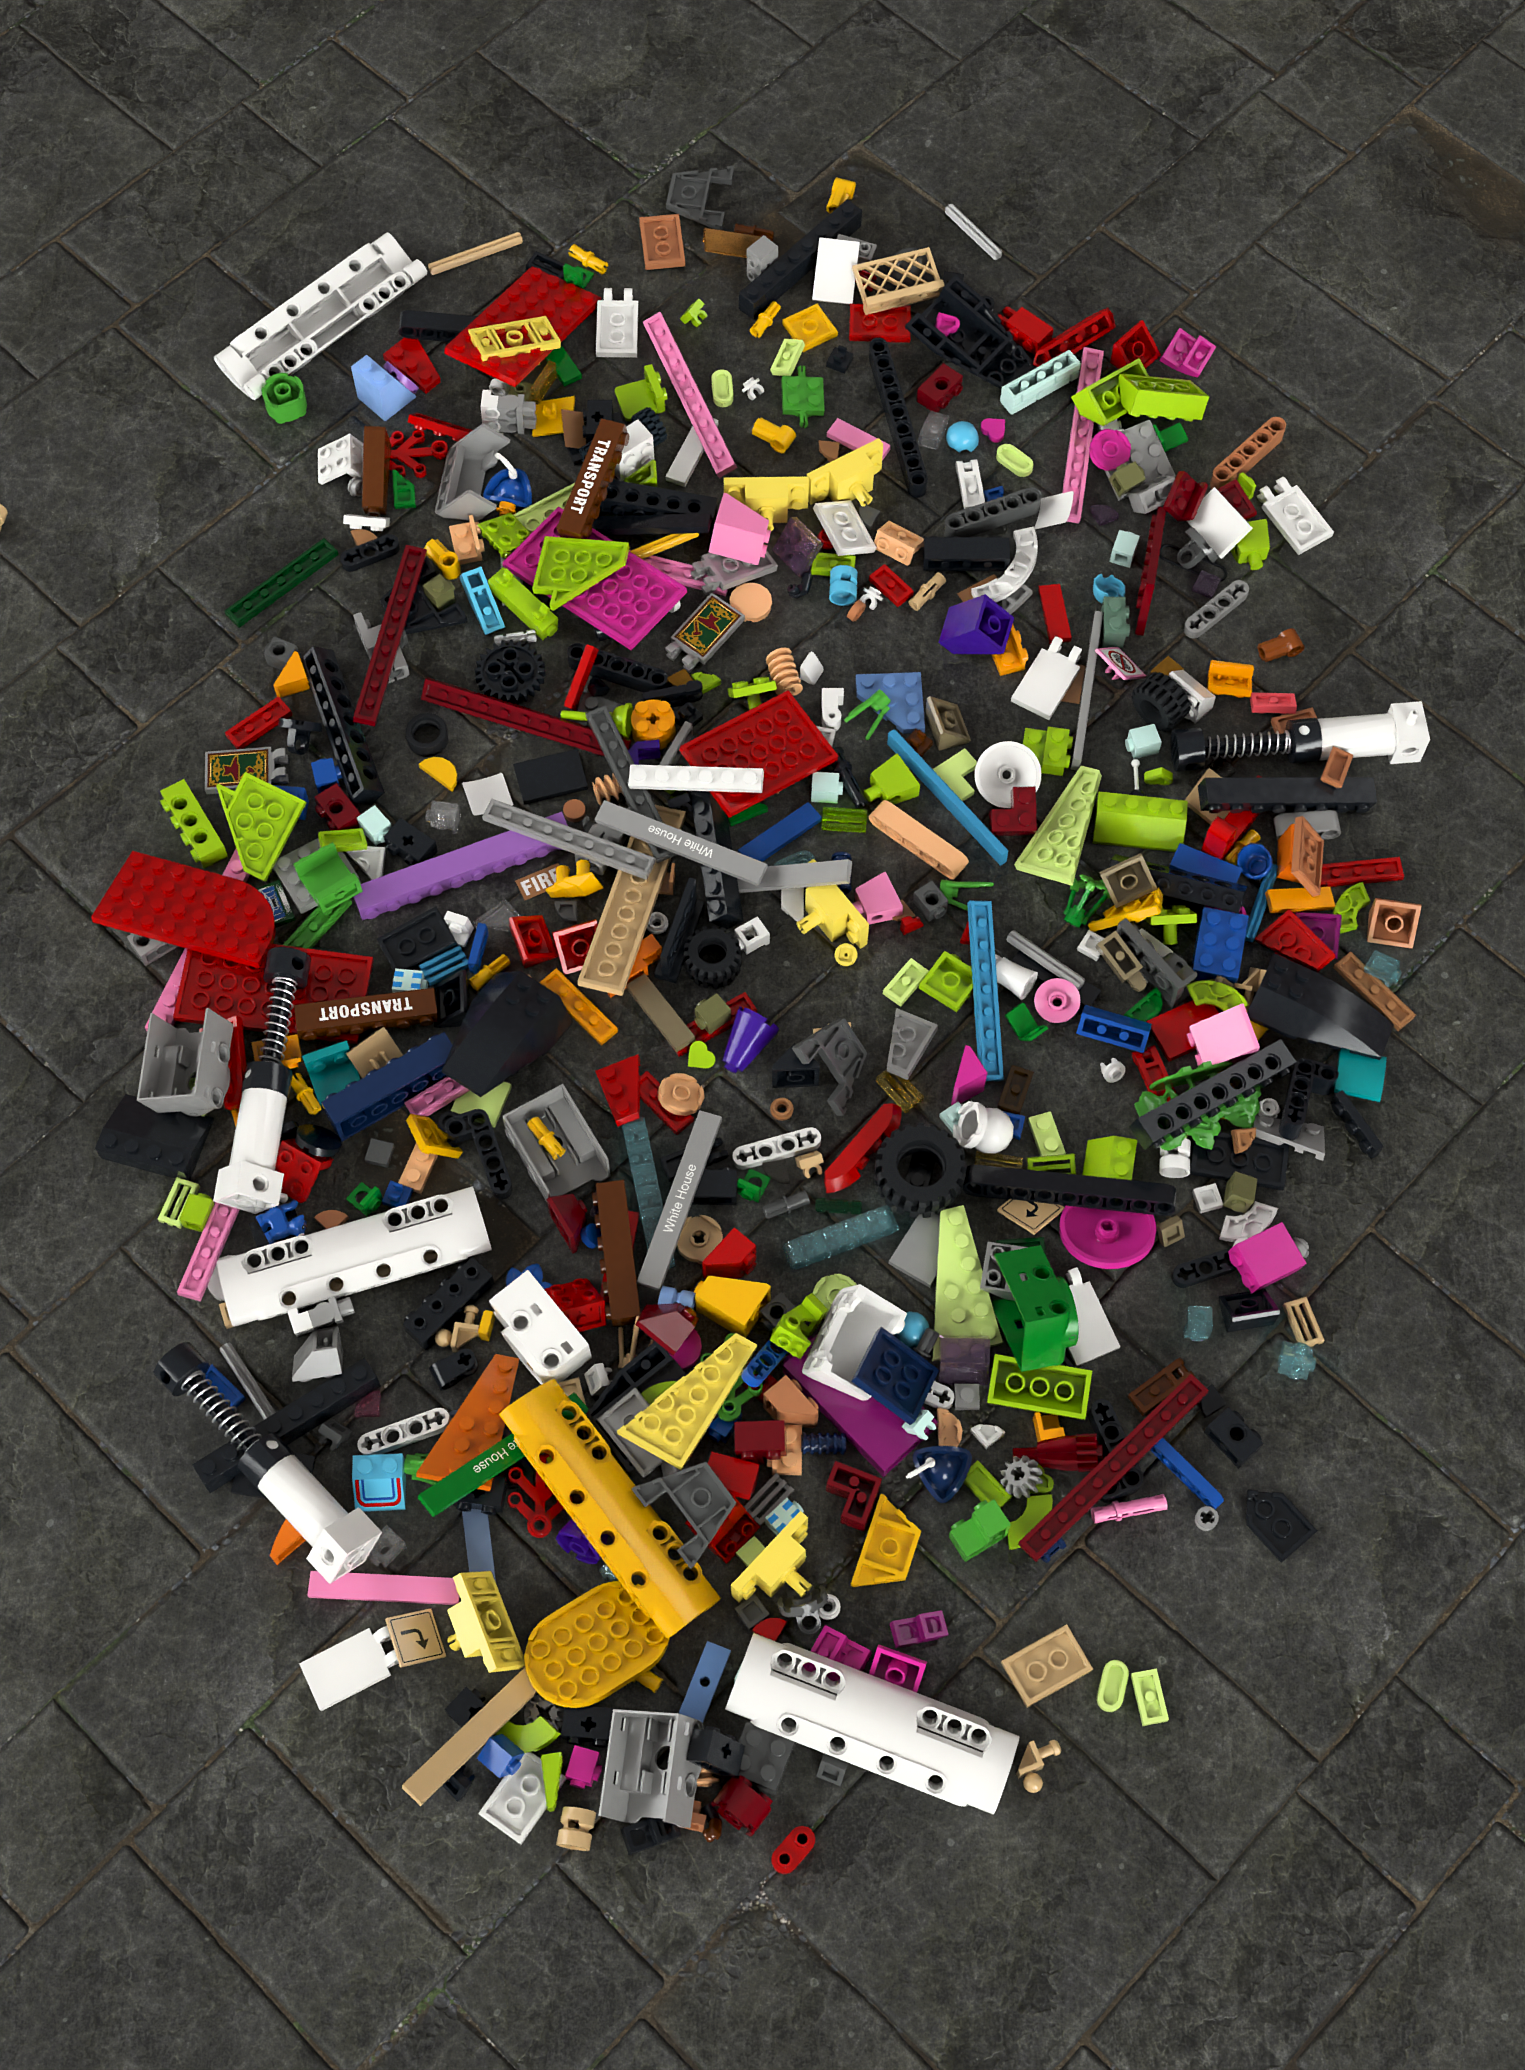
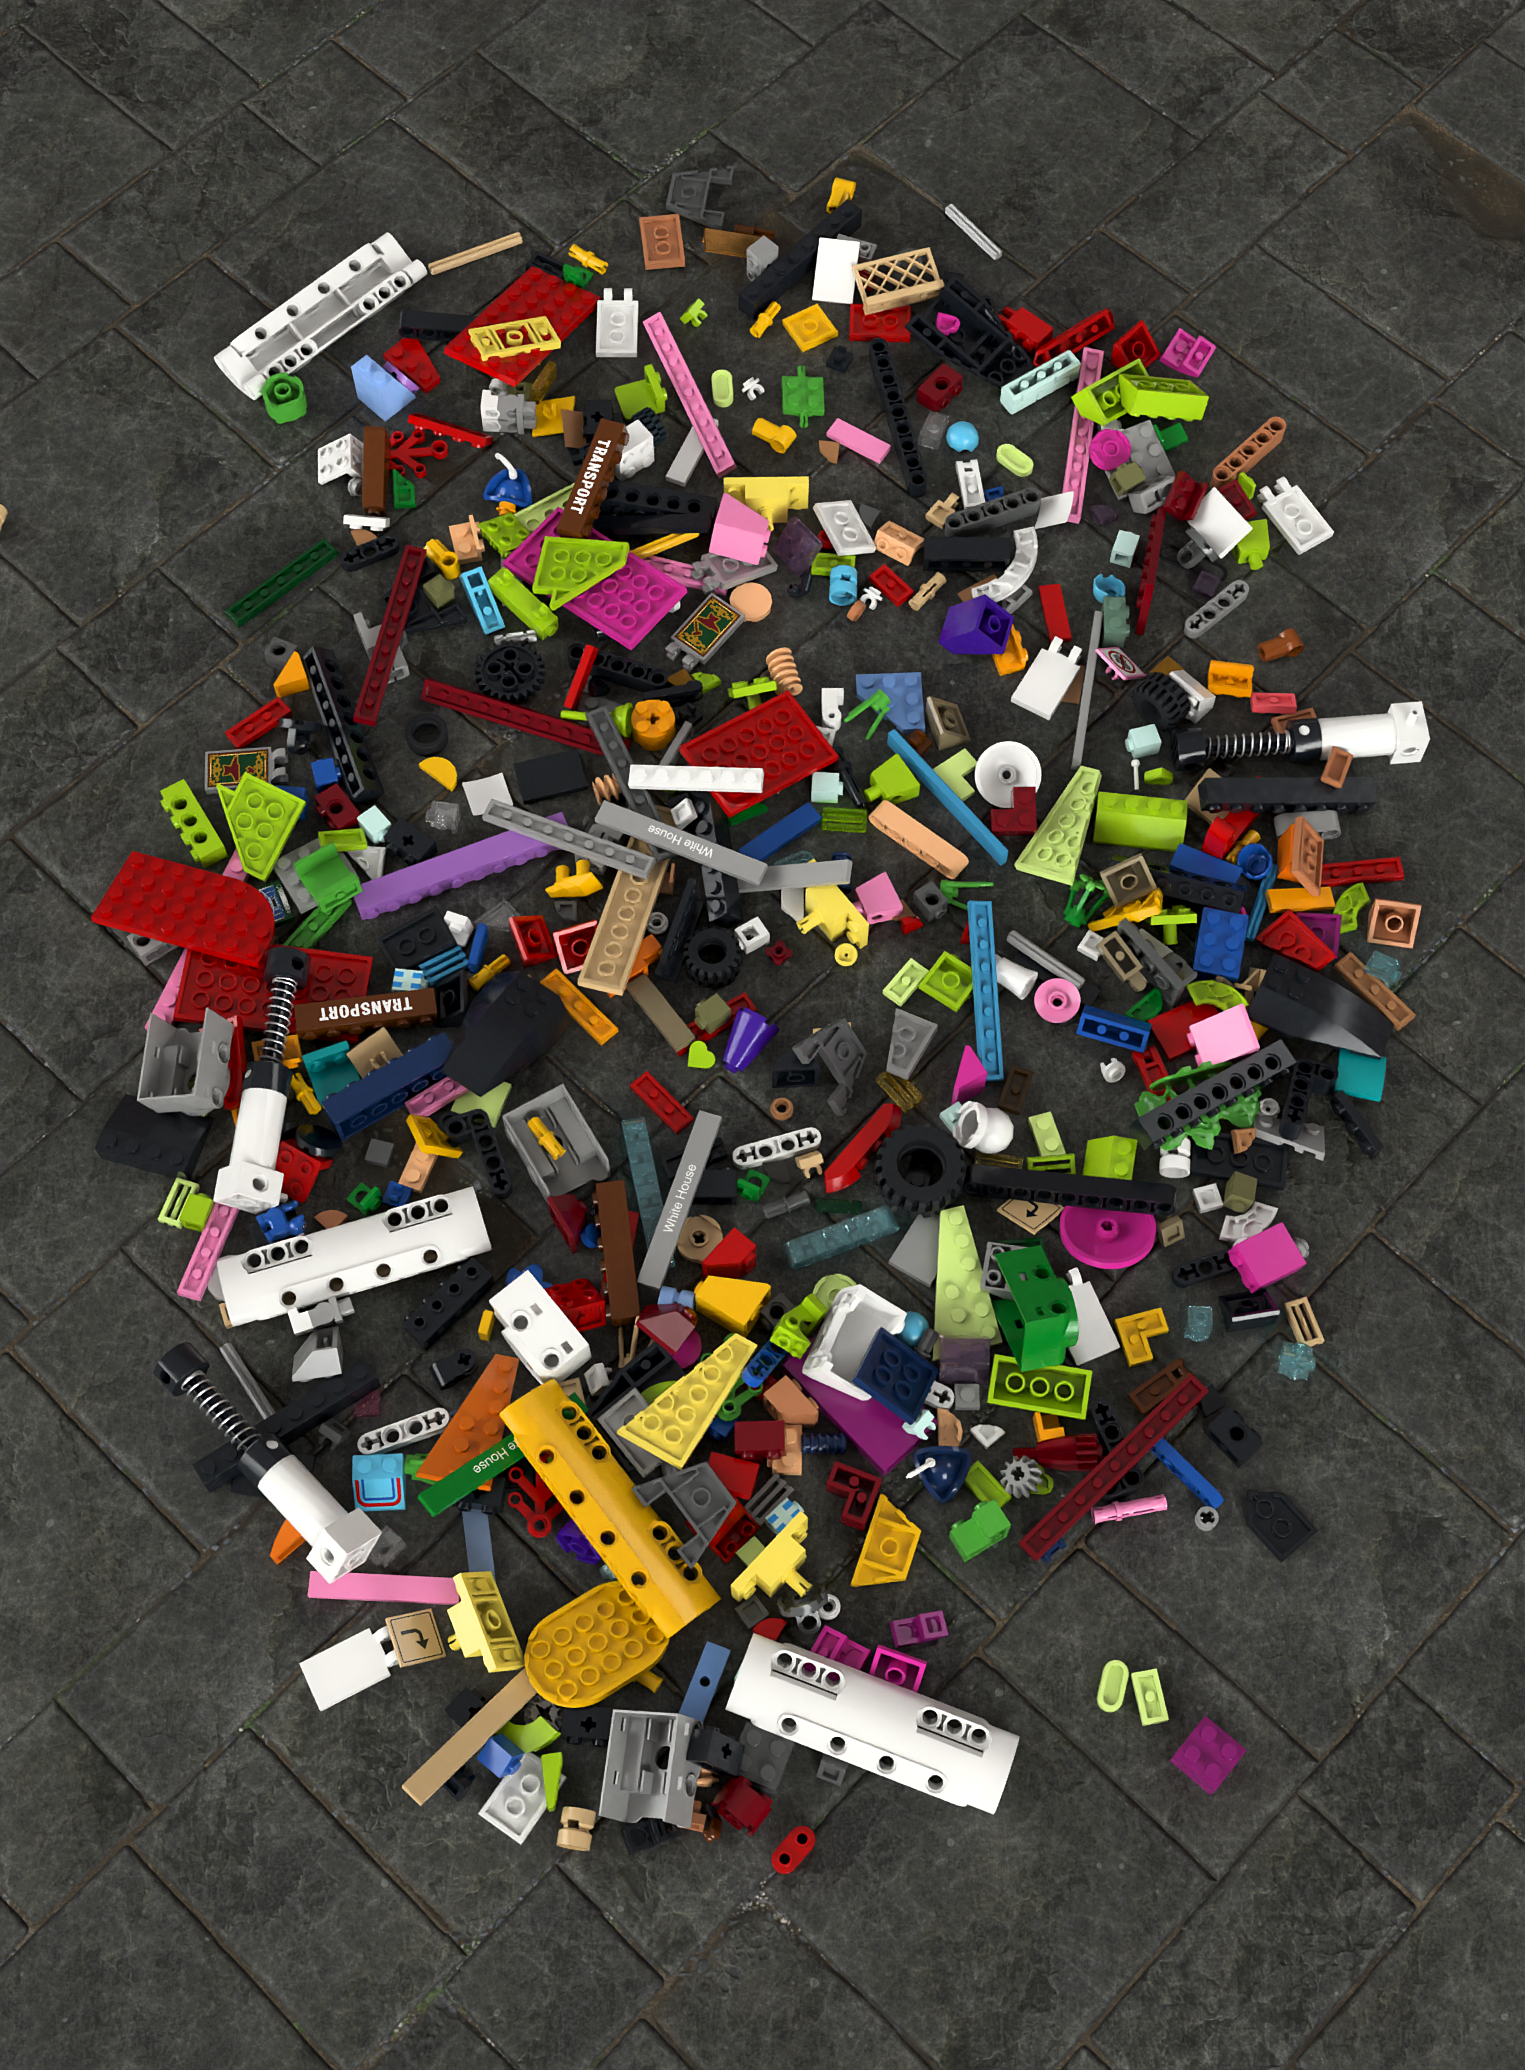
blue tile [205,1364,246,1411] -> none
light grey windscreen [435,423,510,521] -> none
tan piece [435,1305,479,1353] -> none
medium nougat sticker [515,863,560,900] -> none
green tile [545,346,582,387] -> none
nougat tile [563,799,586,822] -> none
dark pink brick [565,1745,602,1789] -> none
red wing [595,1054,640,1127] -> none
lime slope [624,459,658,487] -> none
dark purple slope [628,740,660,765] -> none
light nougat tile [658,1073,704,1116] -> none
yellowish green plate [770,339,805,376] -> none
white slope [800,651,824,685] -> none
light yellow brick [807,438,883,506] -> none
dark pink tile [980,418,1005,443] -> none
tan tile [1001,1624,1093,1708] -> none
blue tile [1003,1111,1025,1140] -> none
green bracket [1005,1003,1048,1041] -> none
lime tile [1007,1494,1053,1550] -> none
tan piece [1016,1740,1061,1793] -> none
lime plate [1023,727,1073,776] -> none
none -> white tile [670,798,698,830]
none -> dark red plate [765,940,793,966]
none -> tan plate [926,493,959,530]
none -> yellow plate [1114,1308,1169,1367]
none -> magenta brick [1169,1716,1247,1795]

